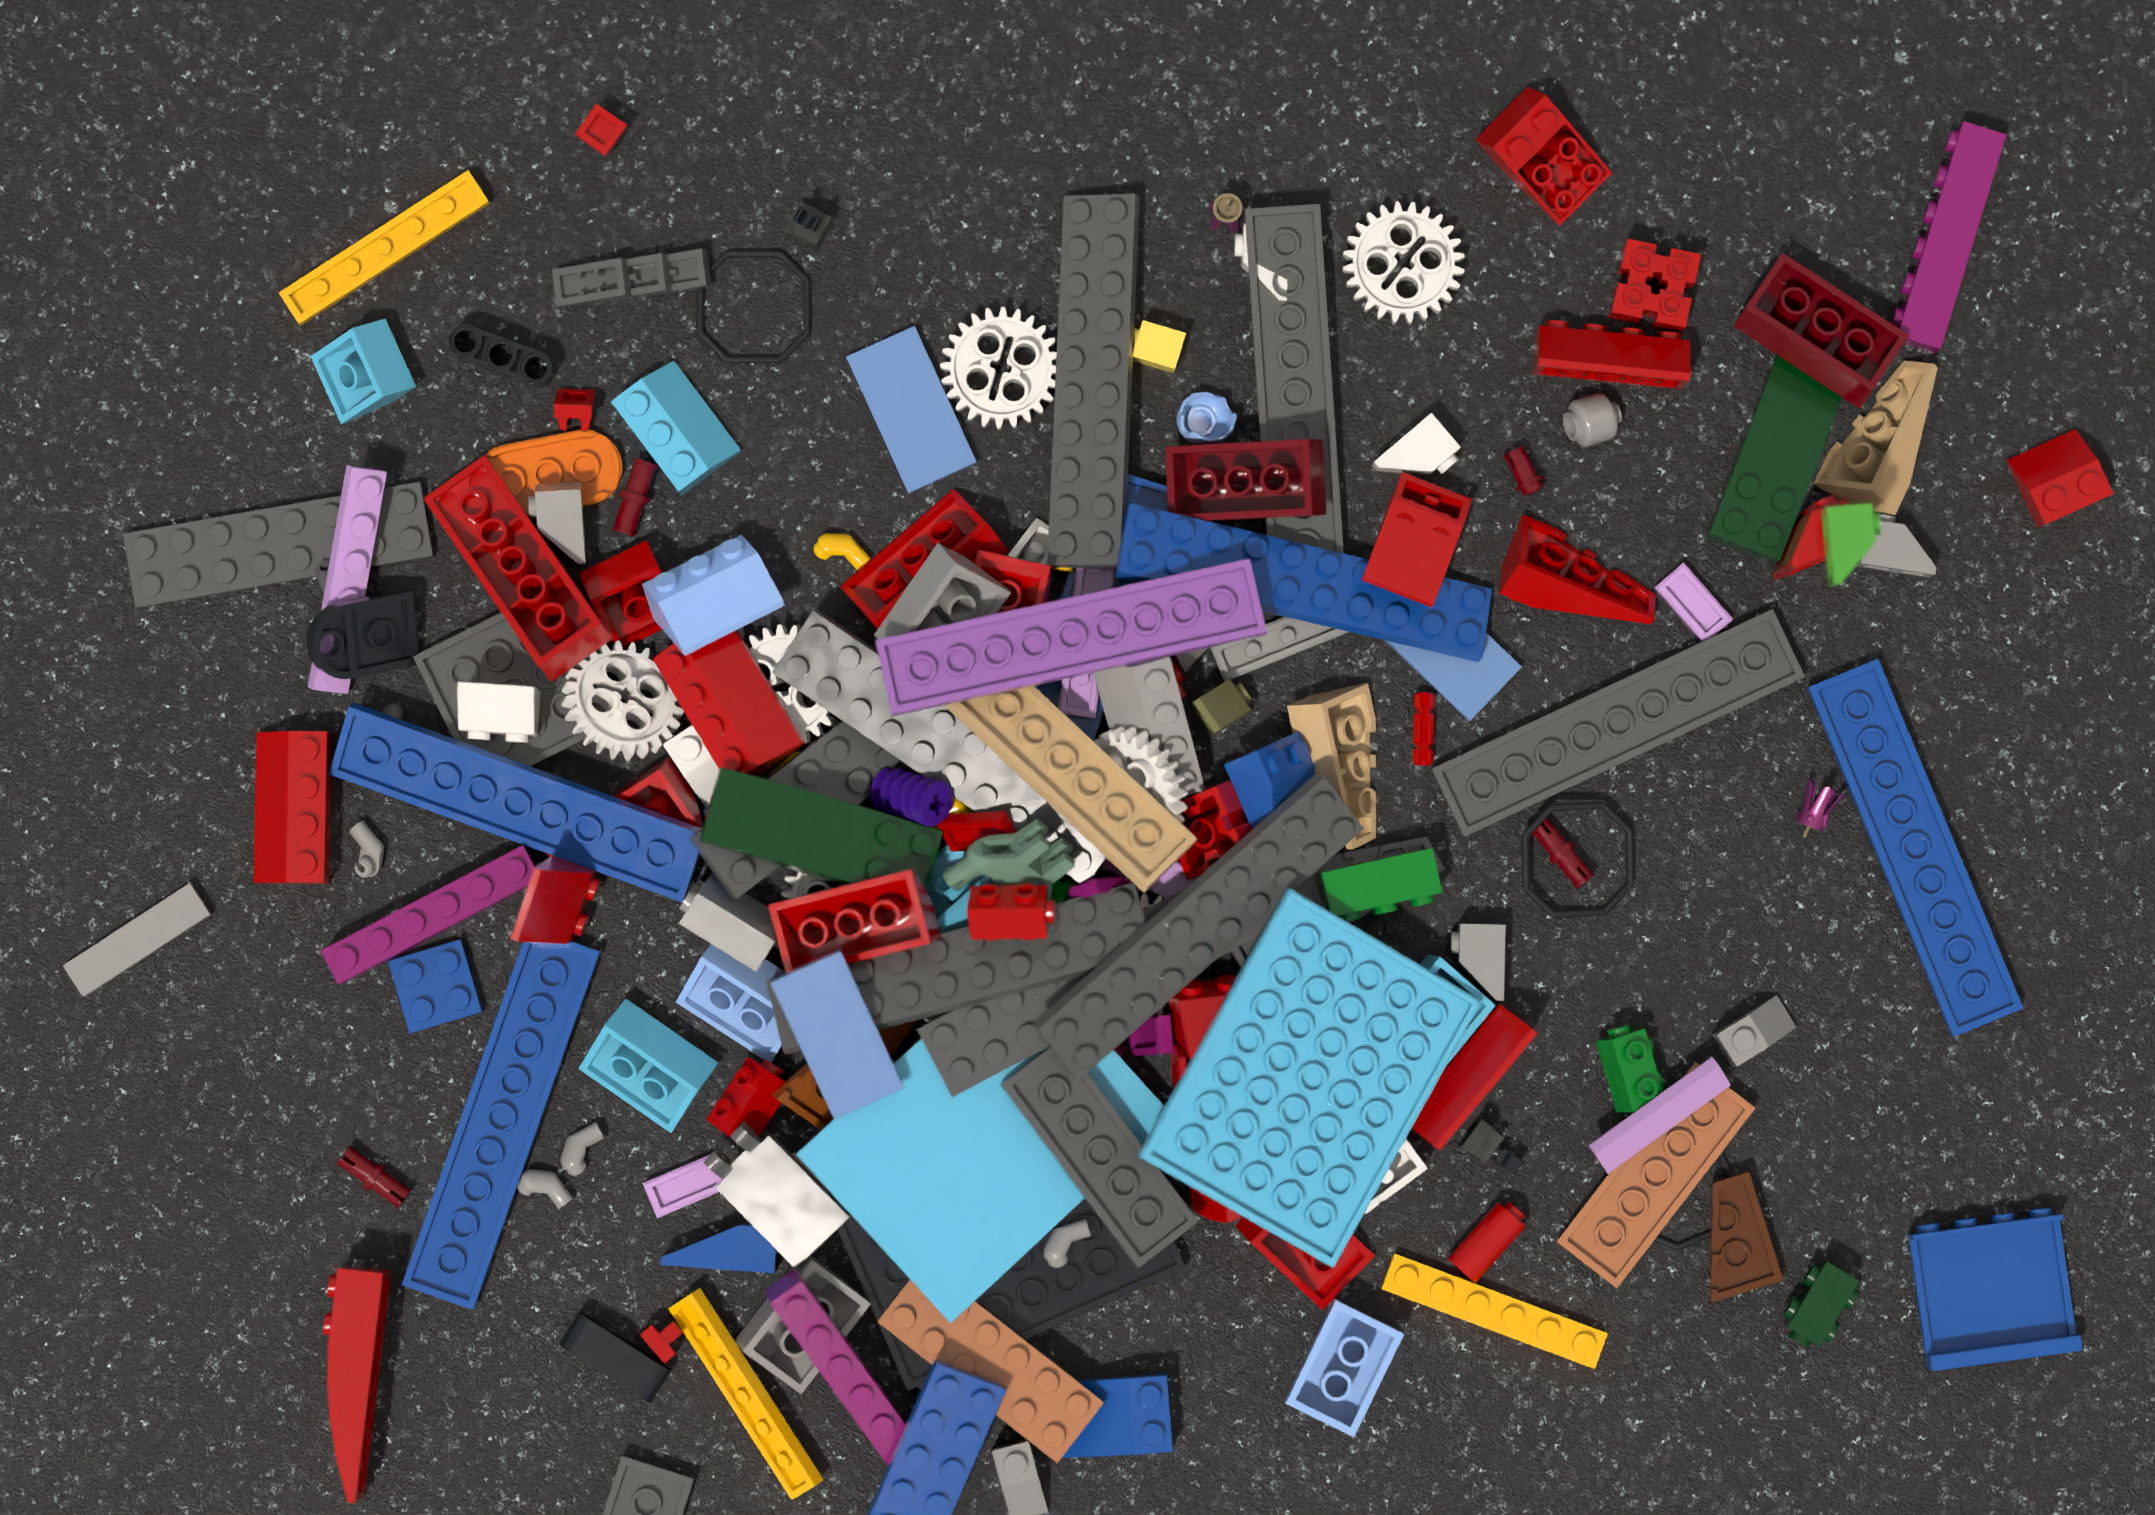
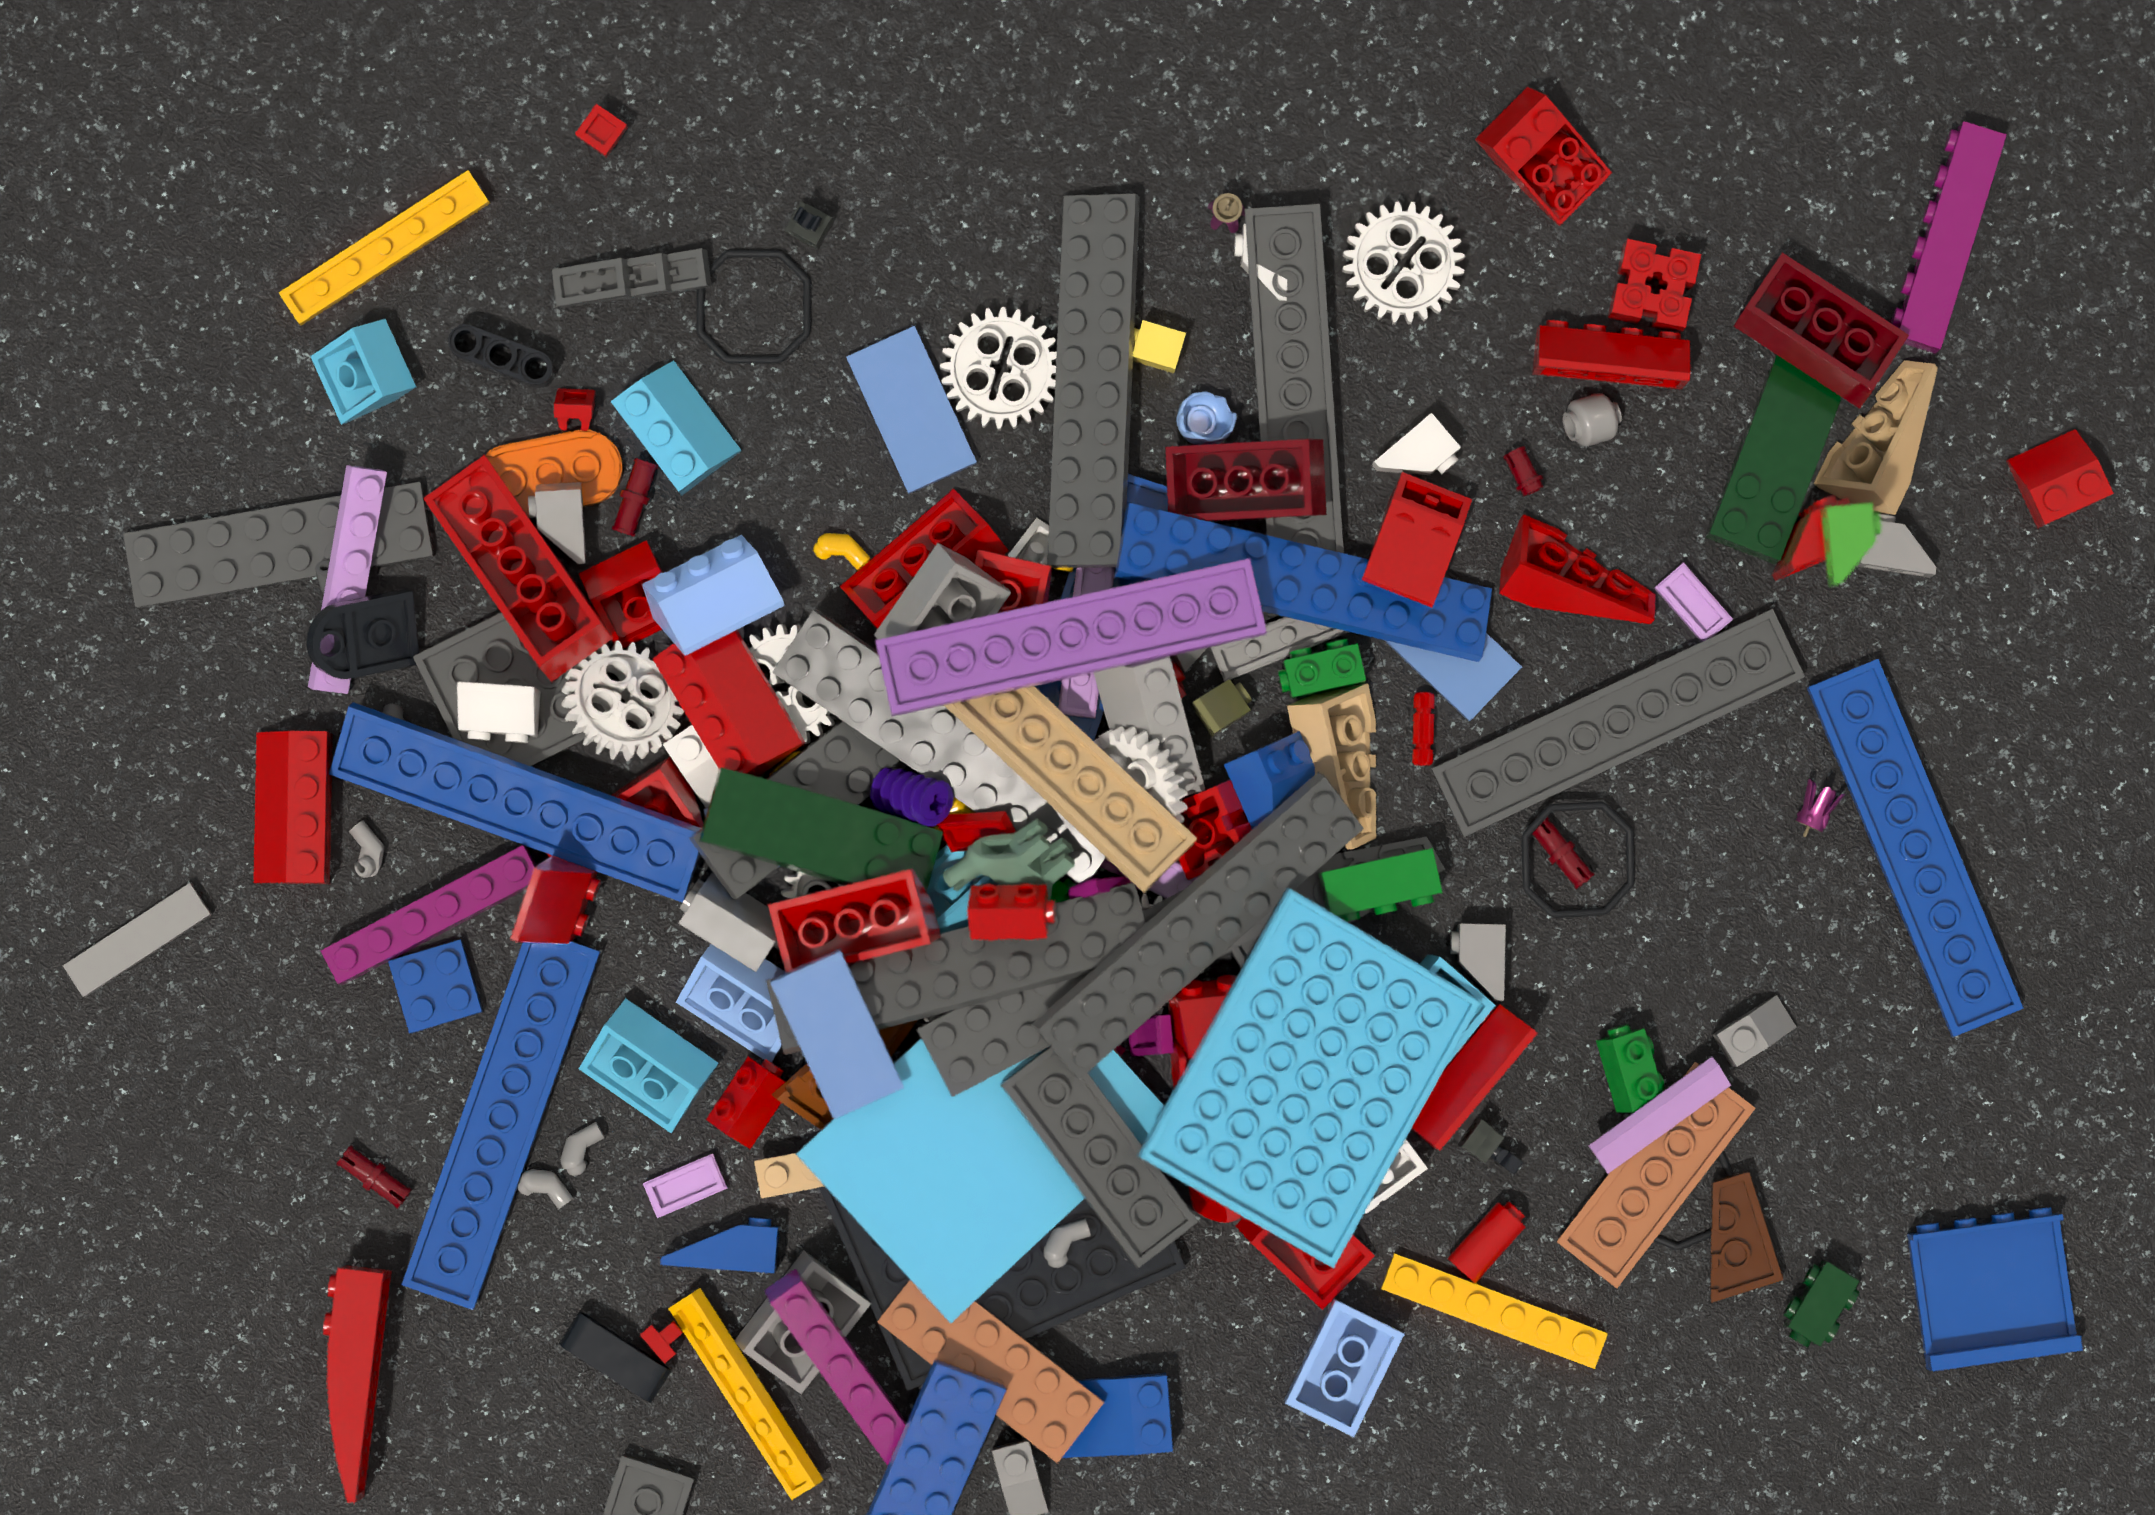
tile [703,1122,850,1268] -> none
none -> green brick [1277,639,1366,699]

